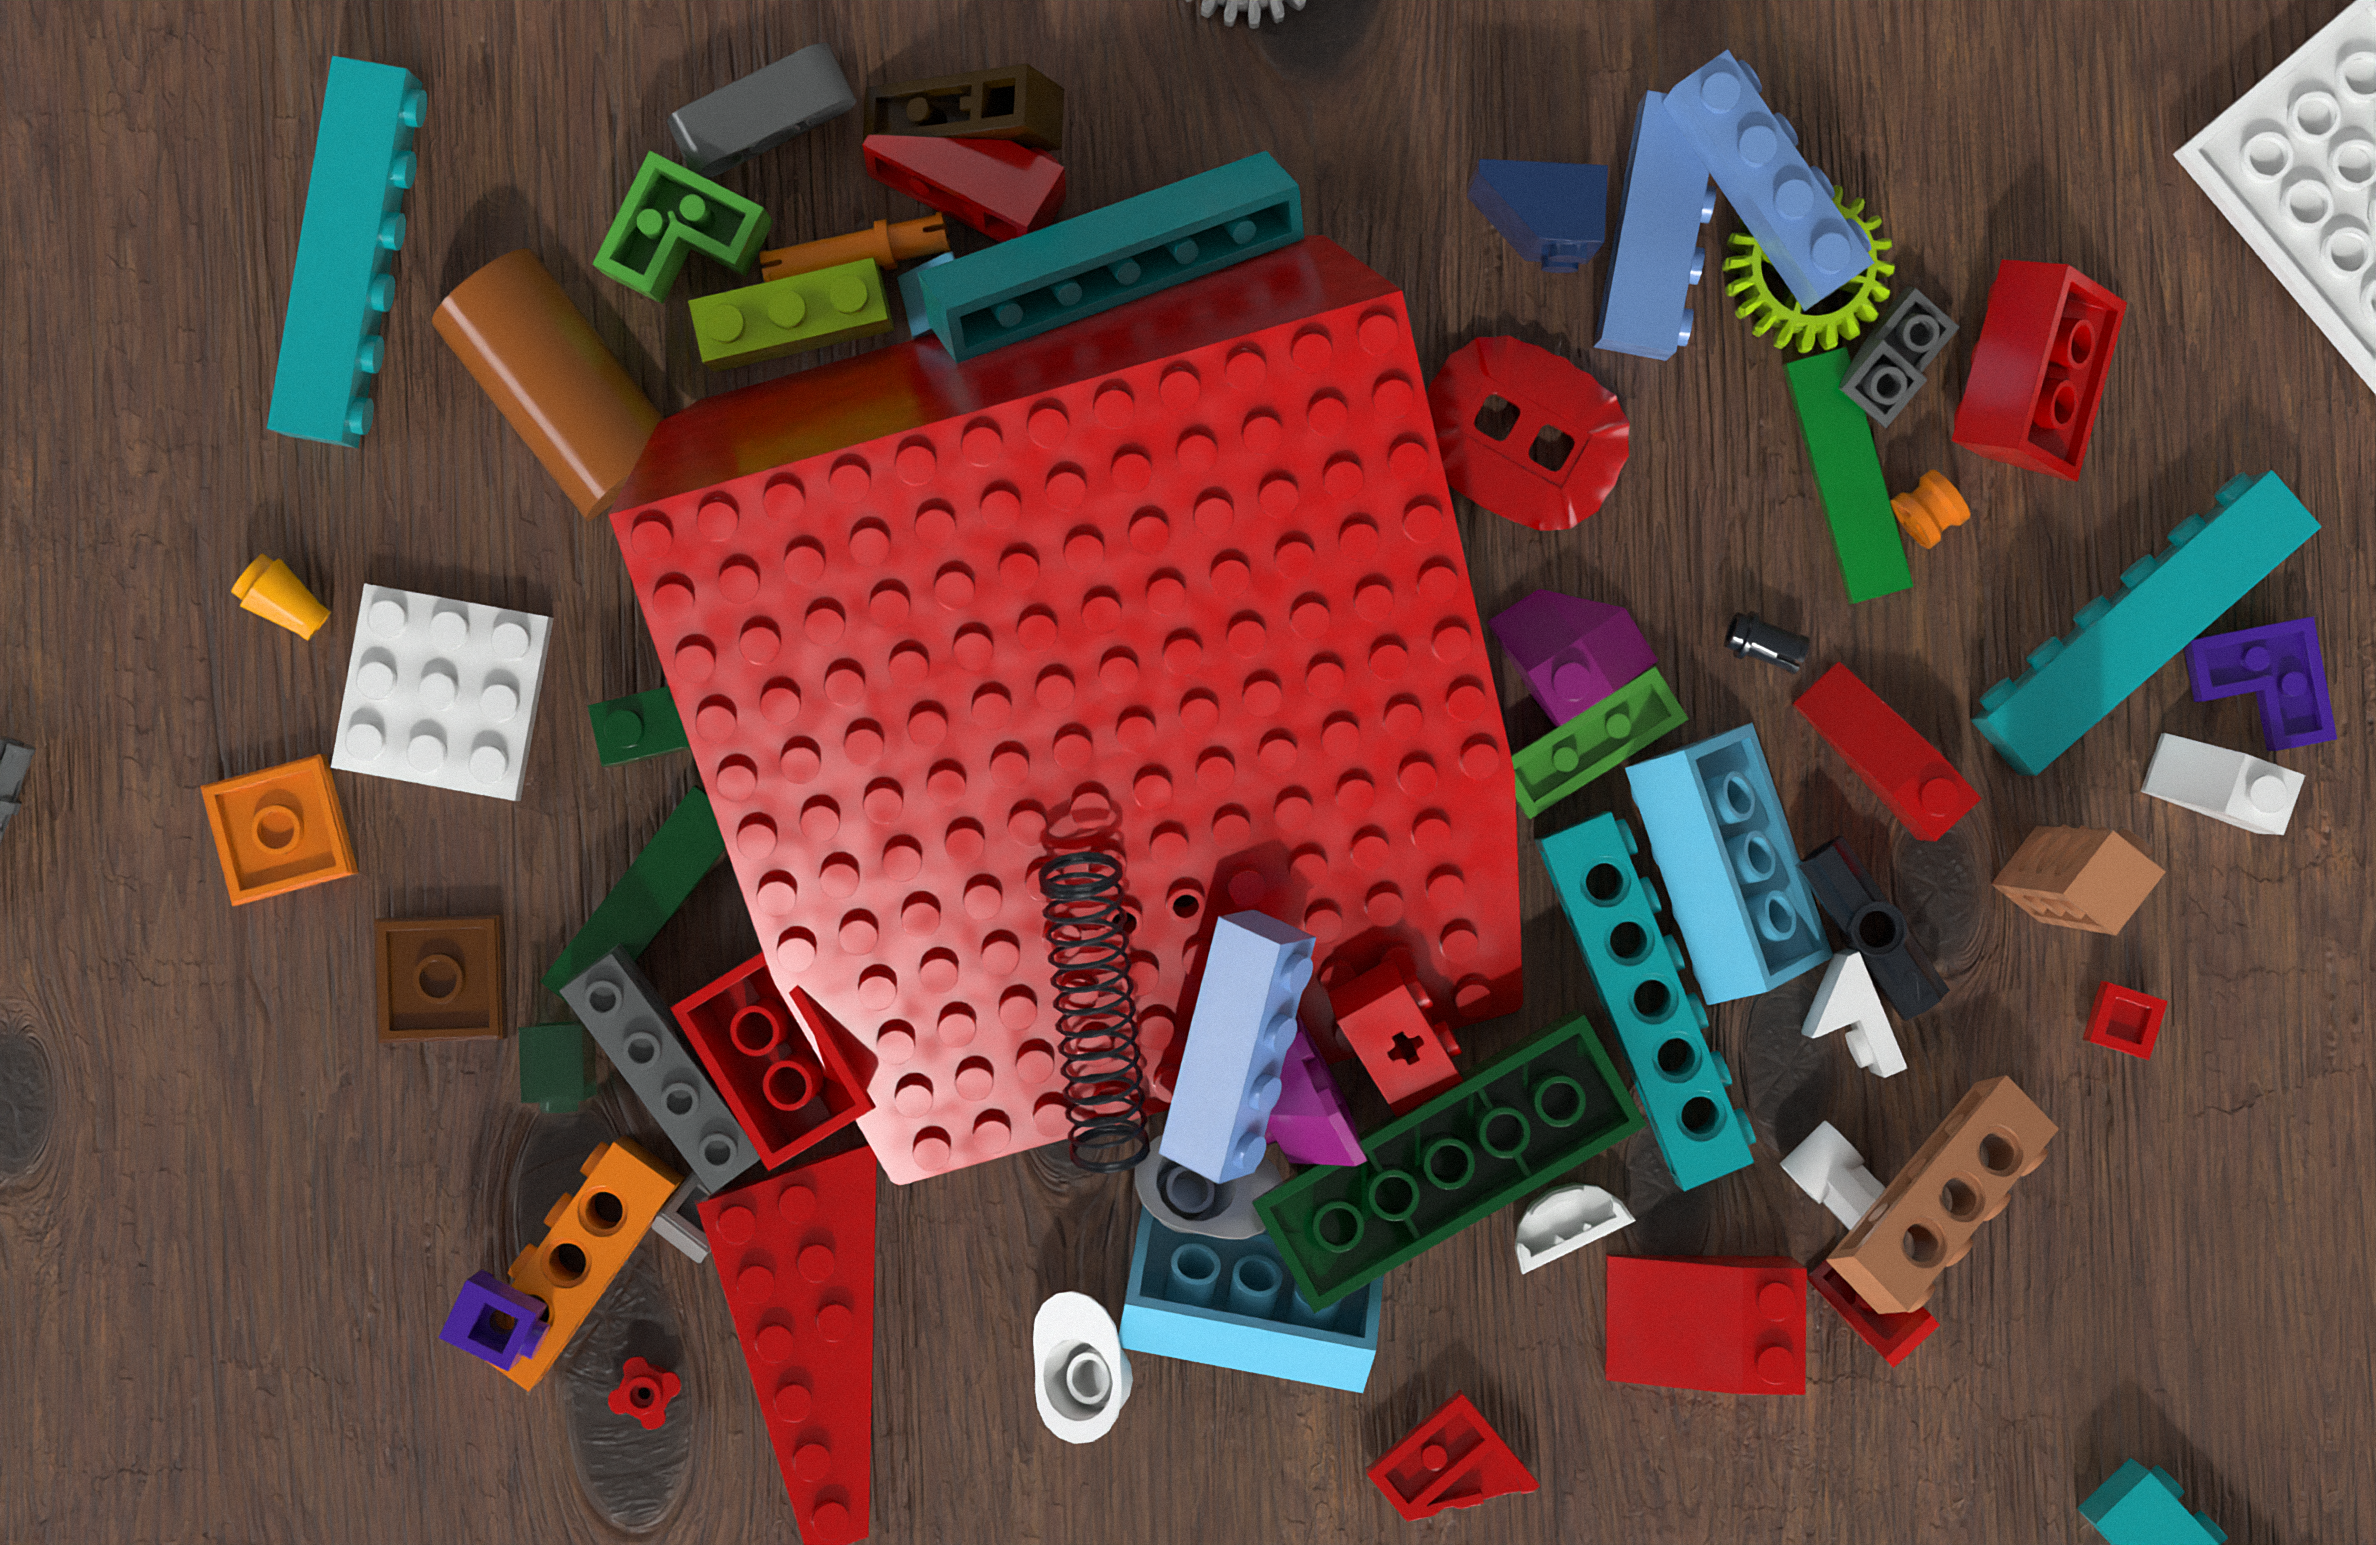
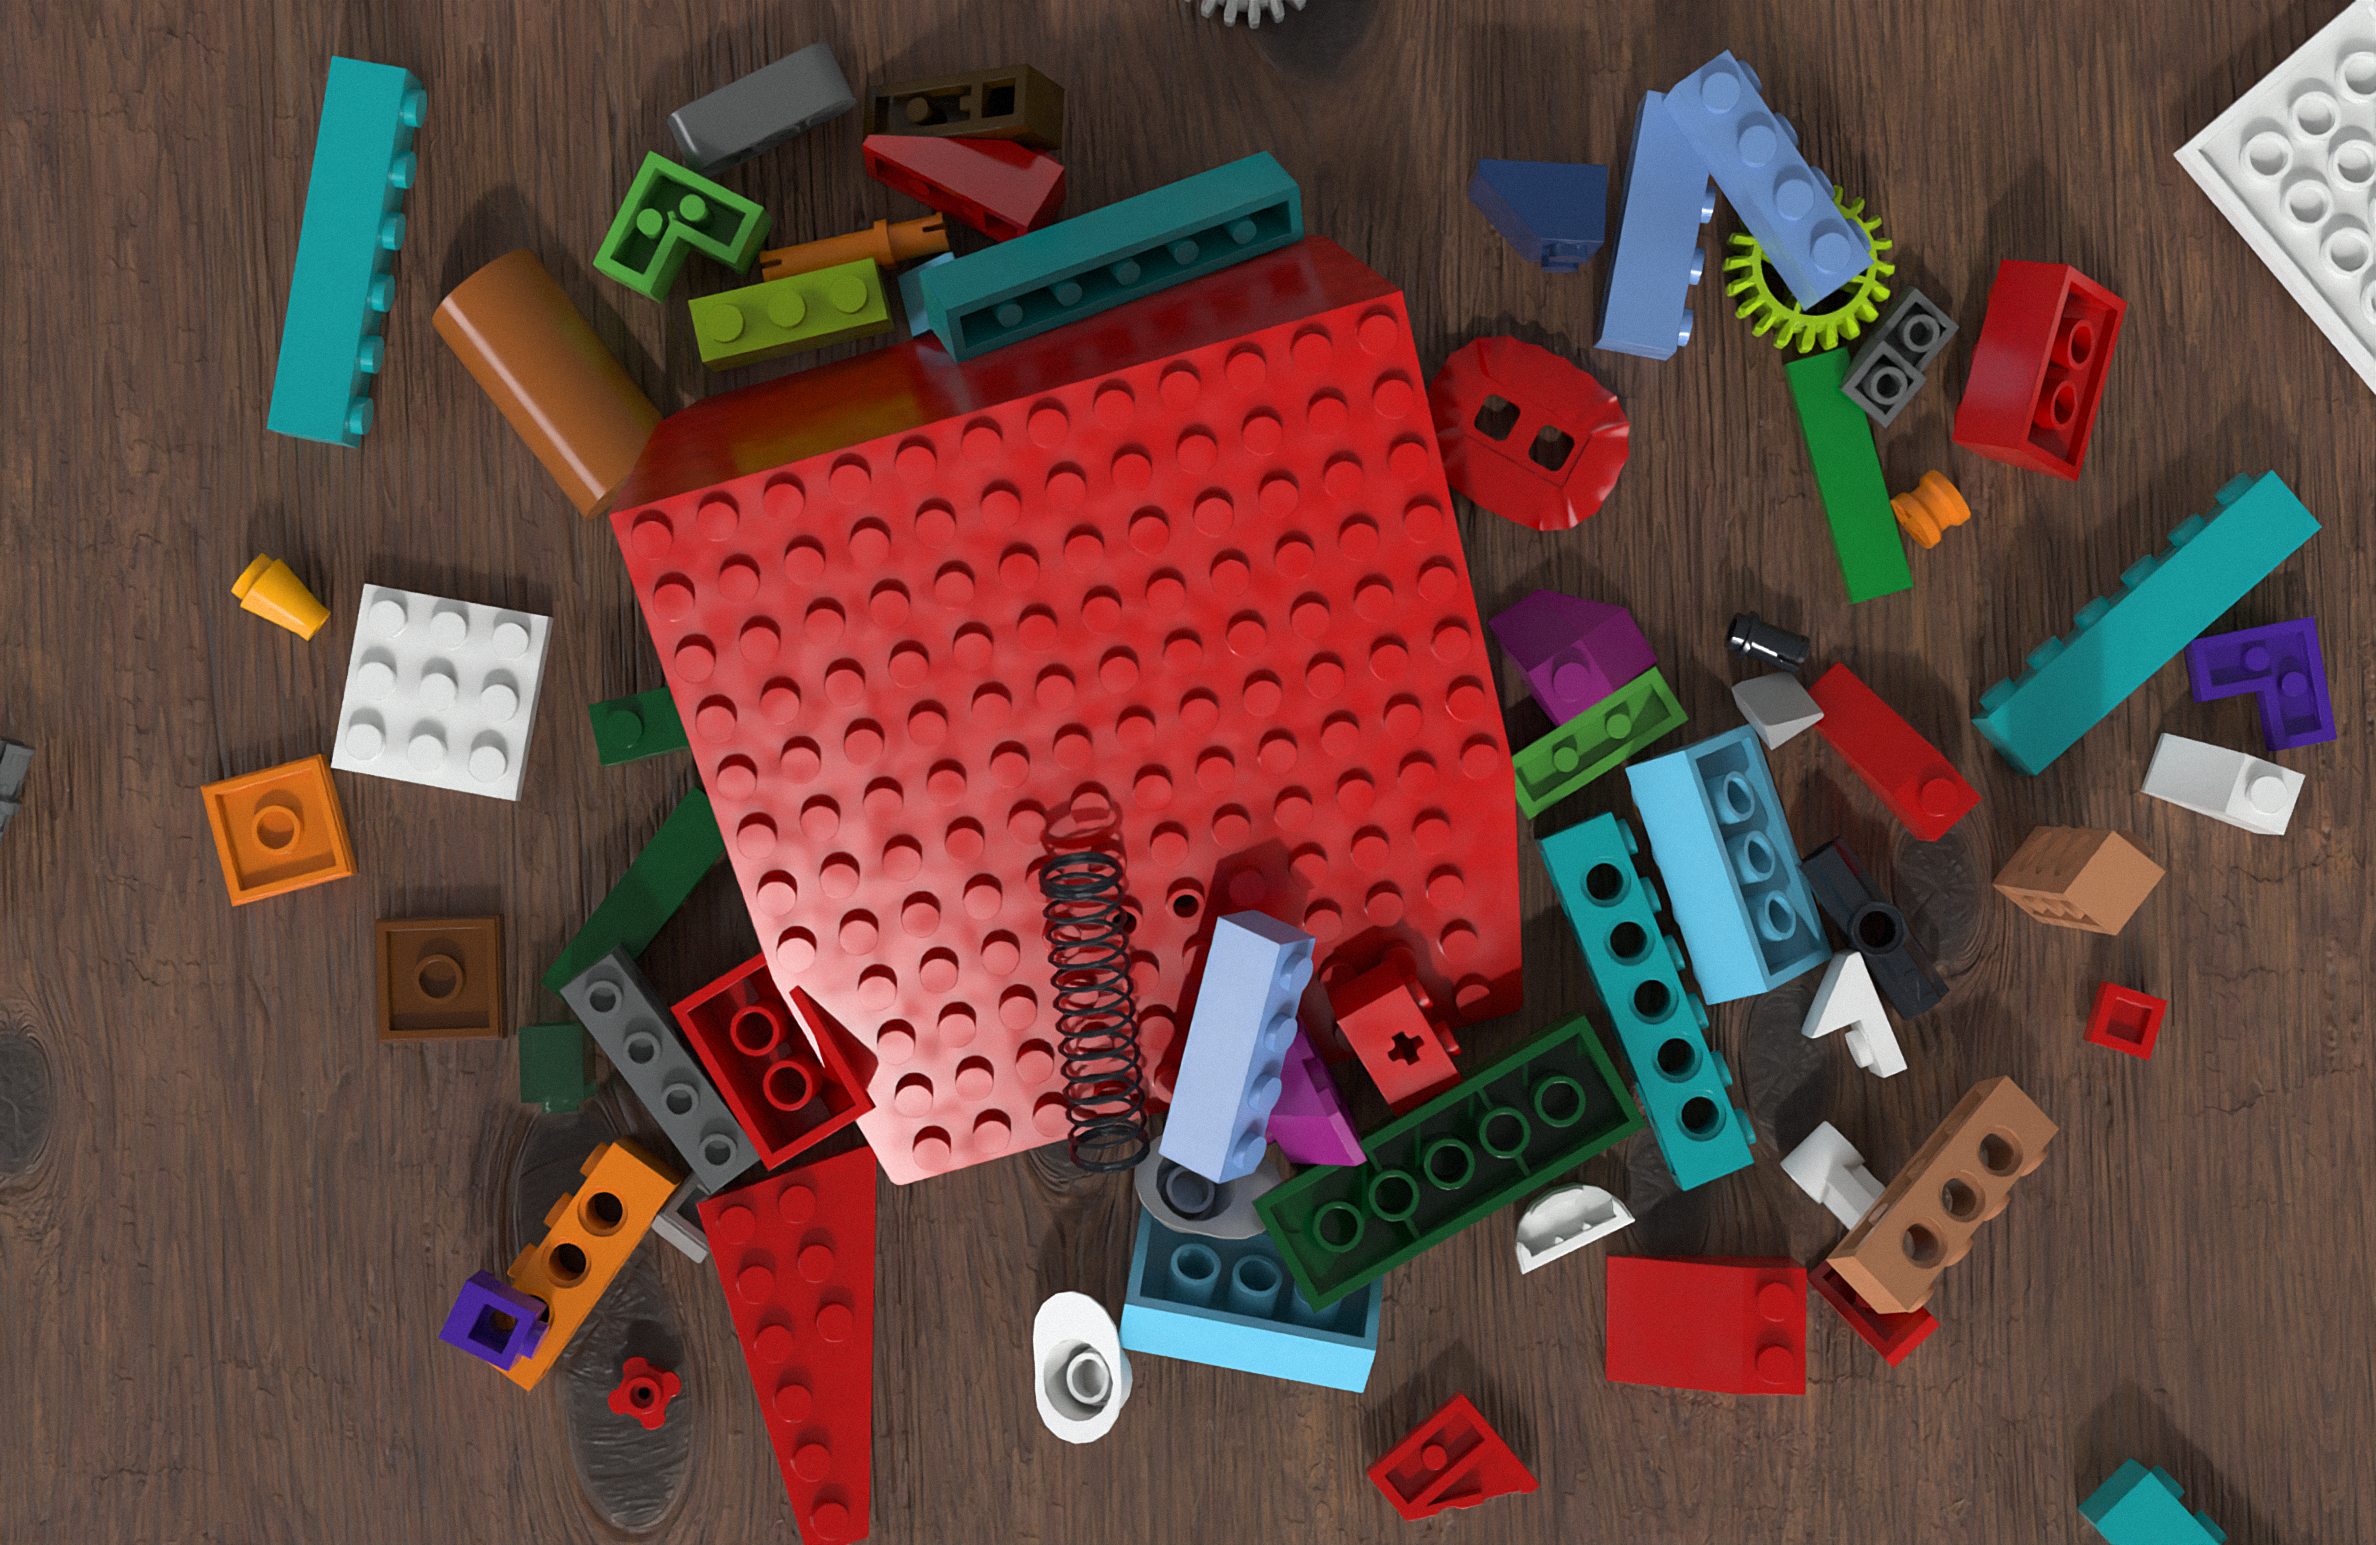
none -> light grey slope [1731,670,1824,751]

